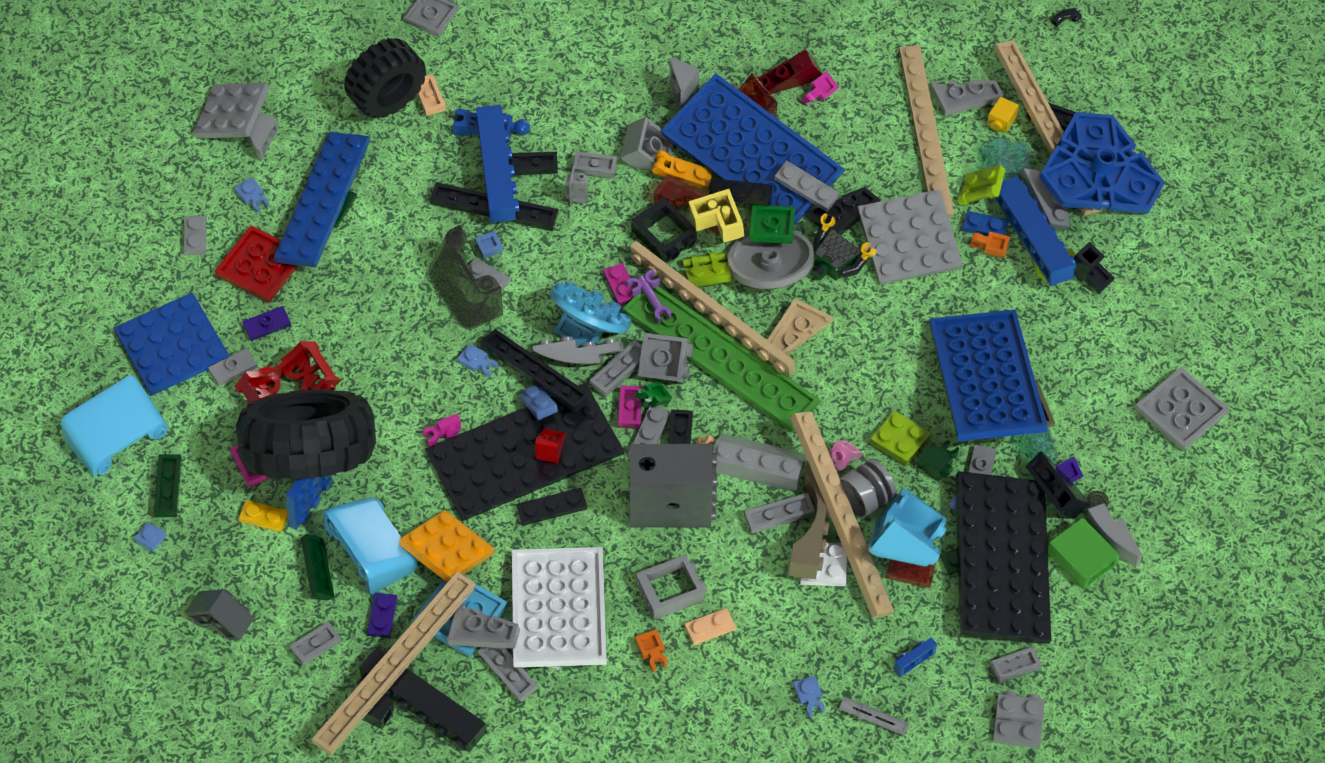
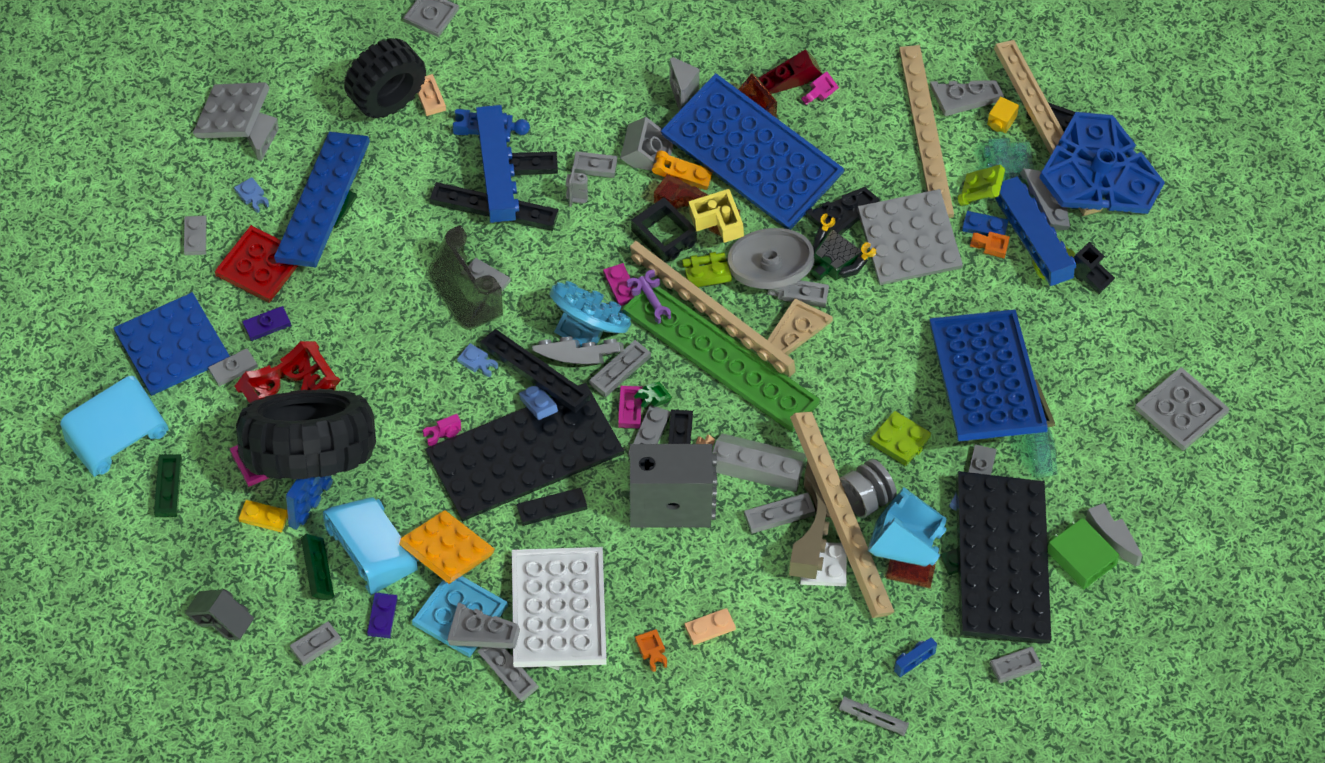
medium blue plate [134,522,167,552] -> none
tan plate [312,572,476,756] -> none
black brick [359,648,487,753] -> none
black brick [362,695,394,730] -> none
medium blue plate [475,231,503,259] -> none
red slope [535,428,566,463] -> none
light grey window [636,554,707,620] -> none
light grey plate [638,333,693,383] -> none
black plate [709,178,773,206] -> none
green plate [749,205,795,244] -> none
light grey plate [775,161,839,212] -> none
medium blue plate [793,676,824,717] -> none
bright pink bracket [829,440,863,471] -> none
dark green brick [917,440,959,482] -> none
light grey plate [993,691,1045,749] -> none
black slope [1025,451,1090,519] -> none
black arm [1050,7,1082,27] -> none
dark purple plate [1056,457,1084,482] -> none
clear smoke plate [1087,491,1109,508] -> none
none -> light grey hinge [768,280,829,307]

